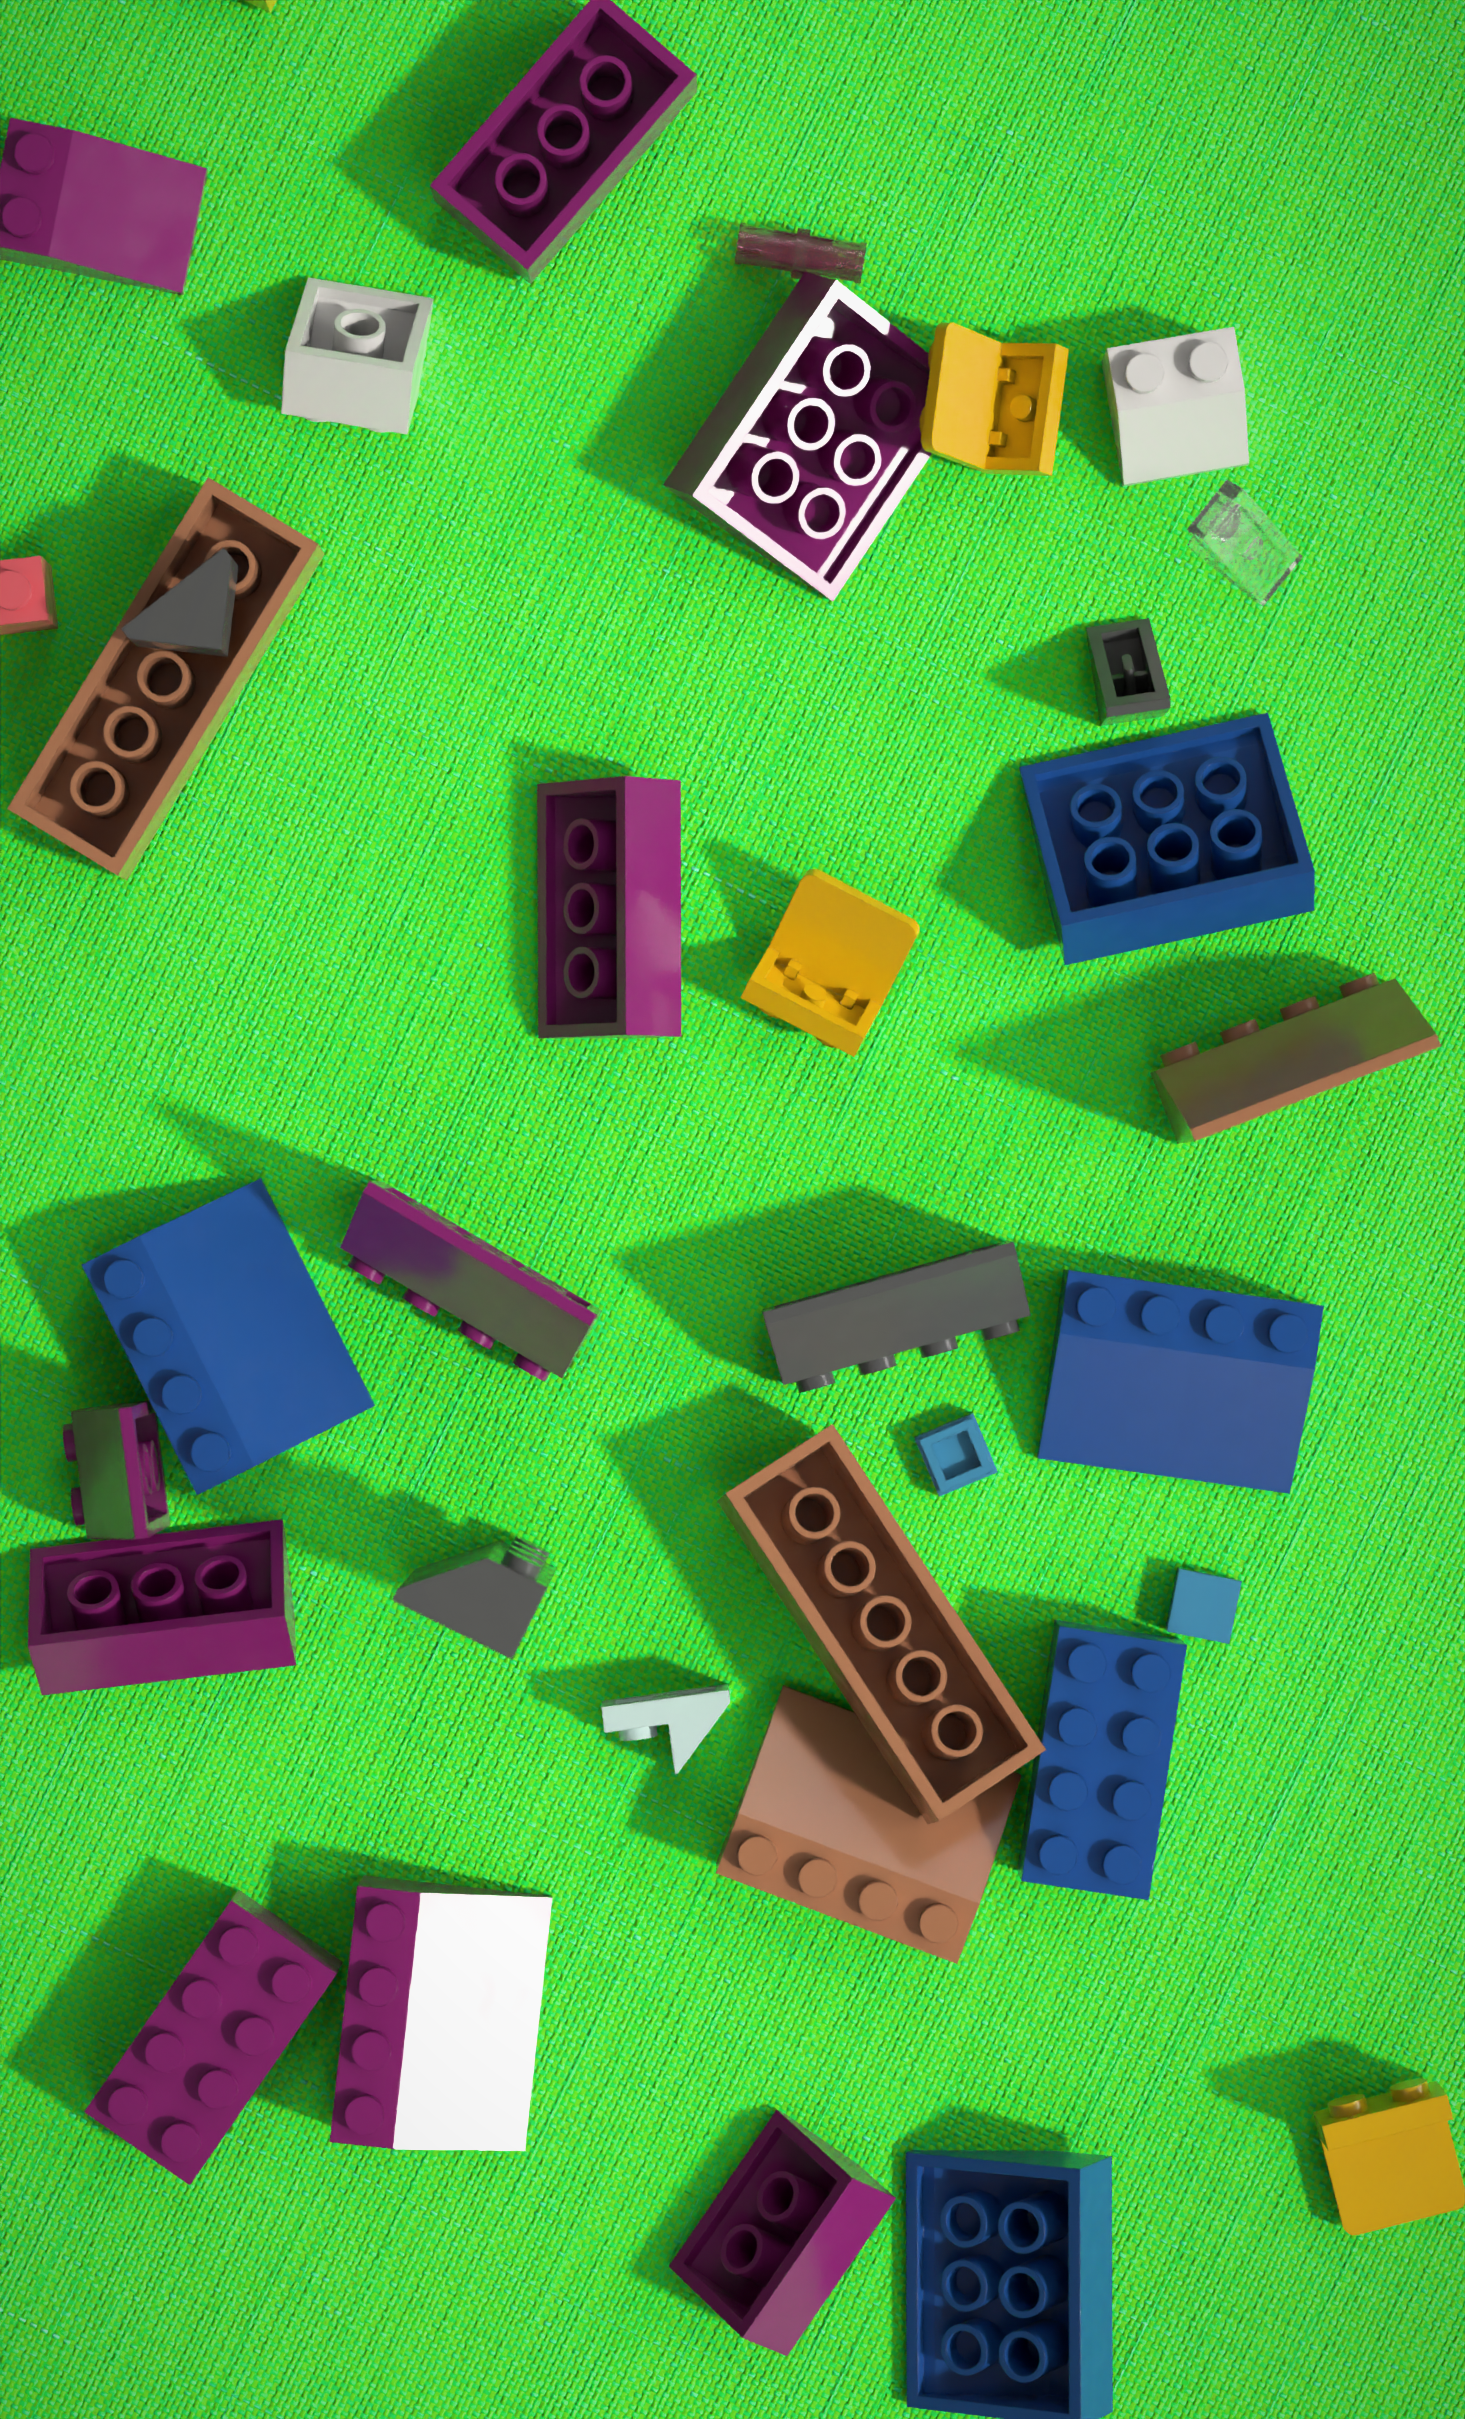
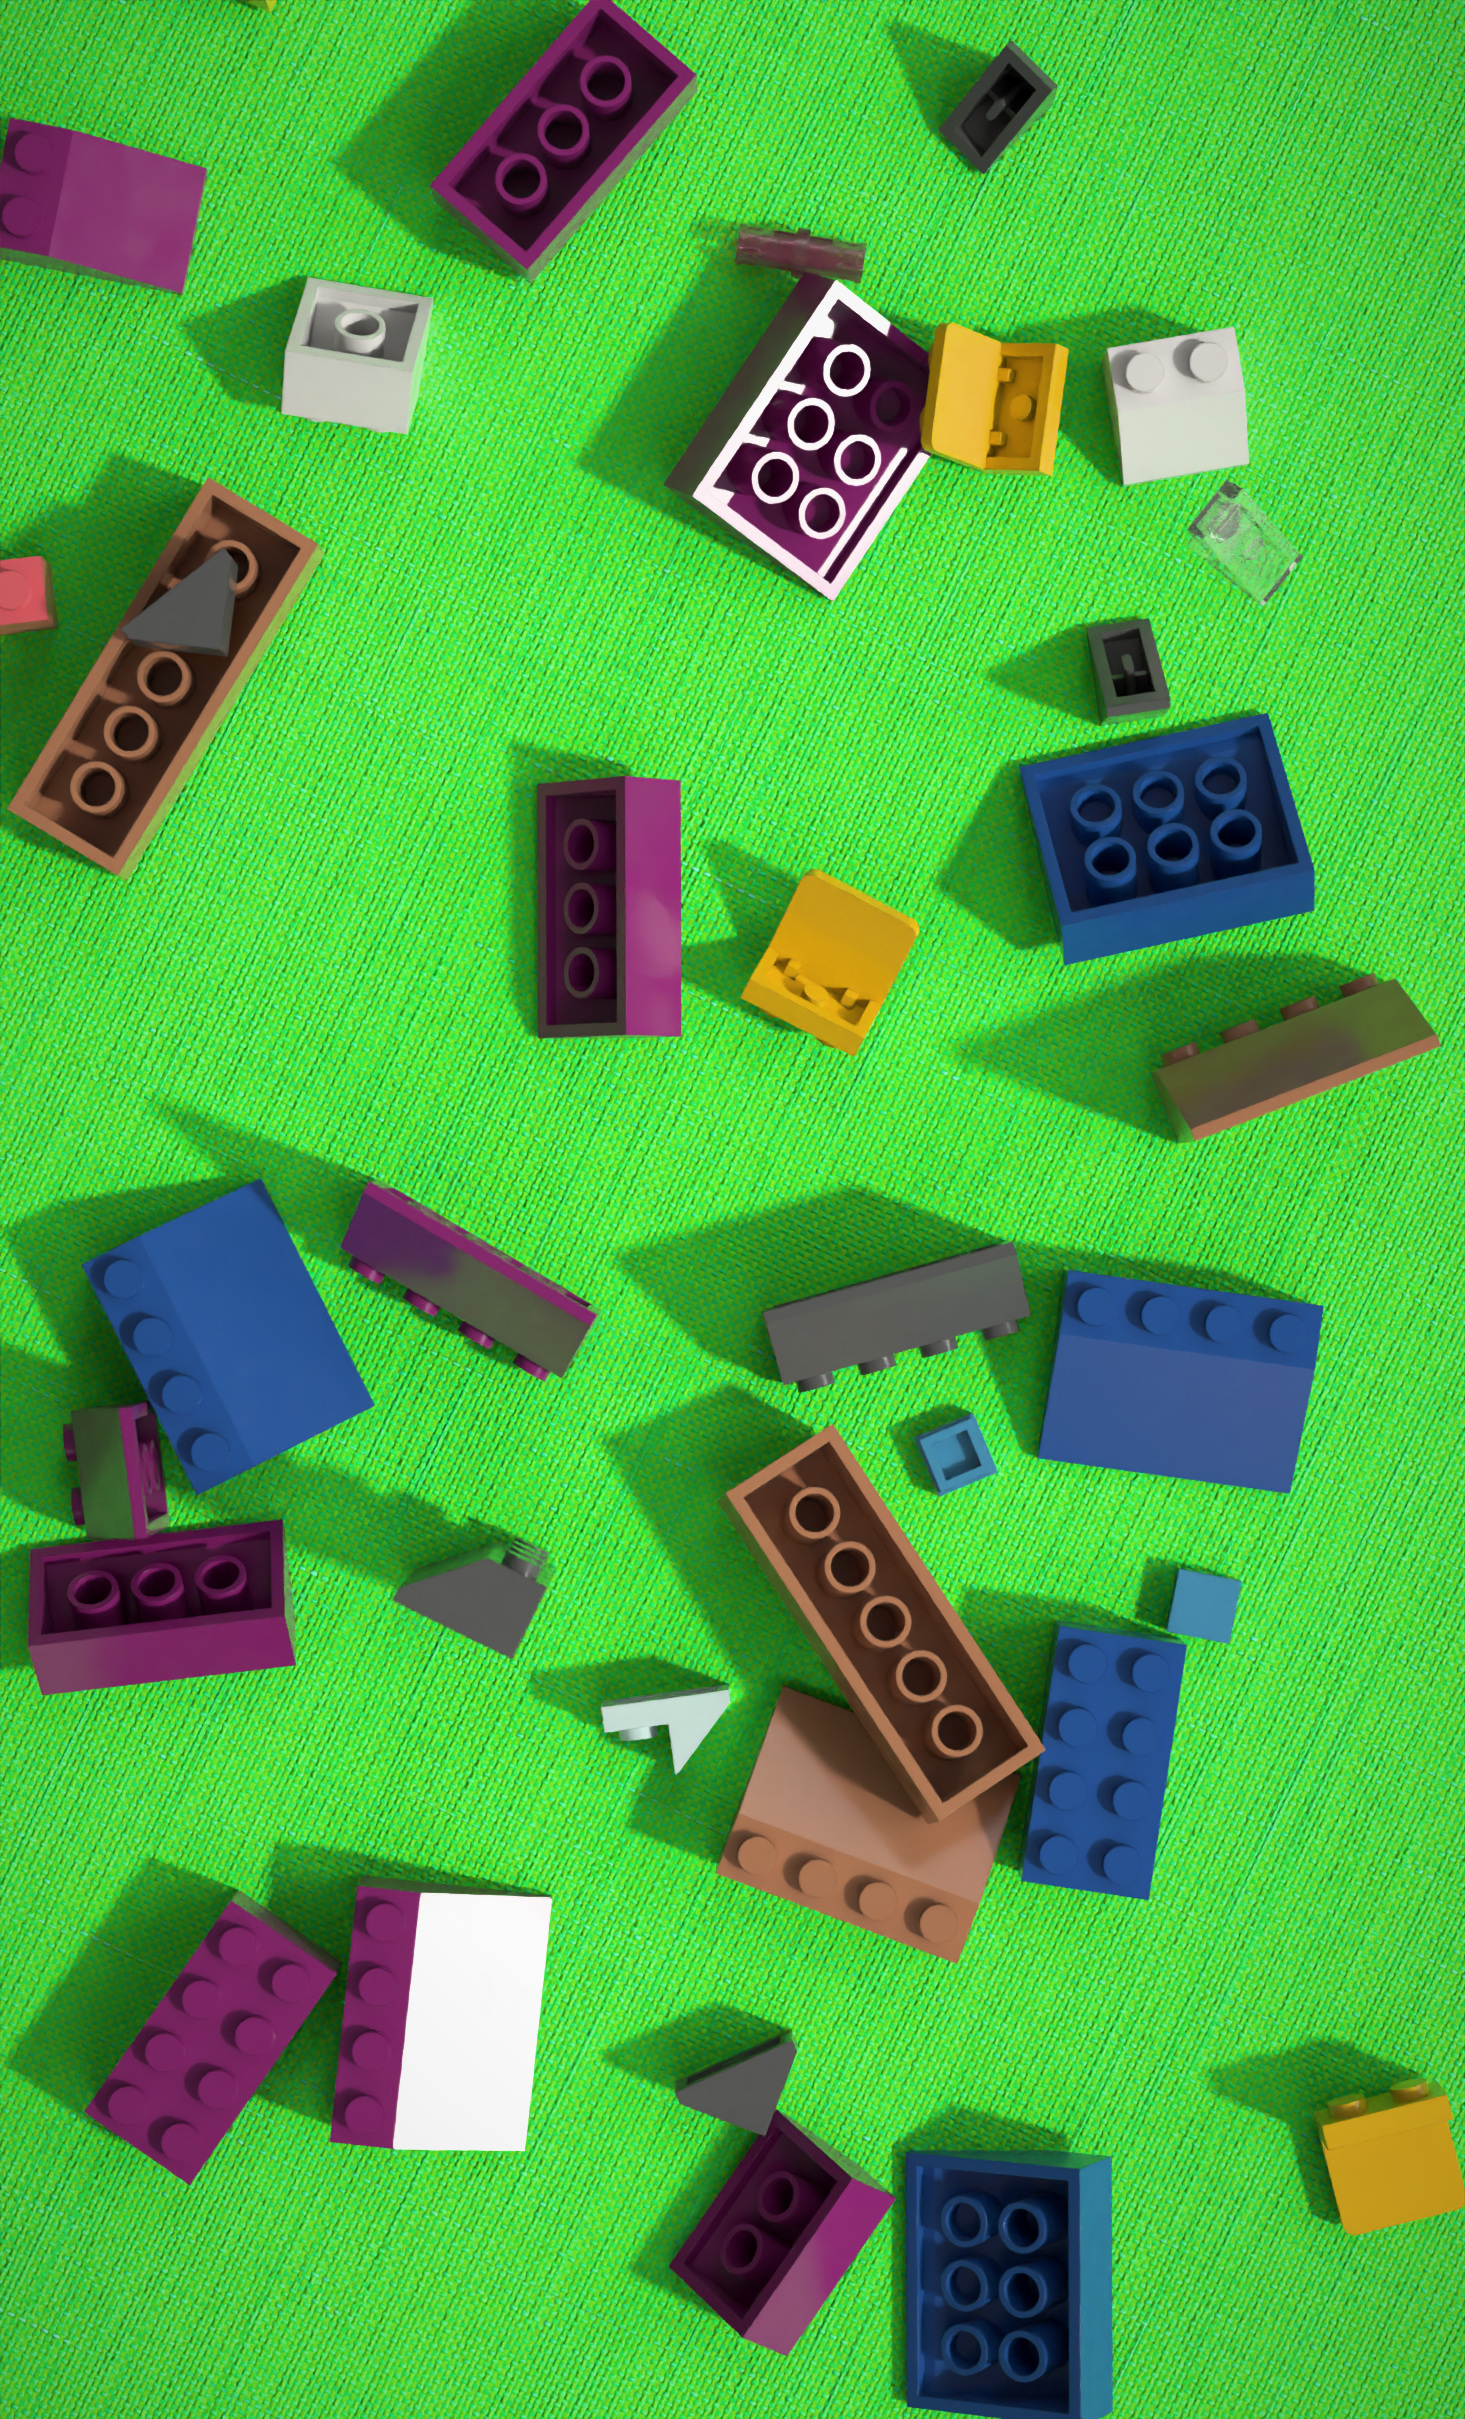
none -> dark grey slope [675,2029,797,2136]
none -> dark grey slope [939,41,1058,175]

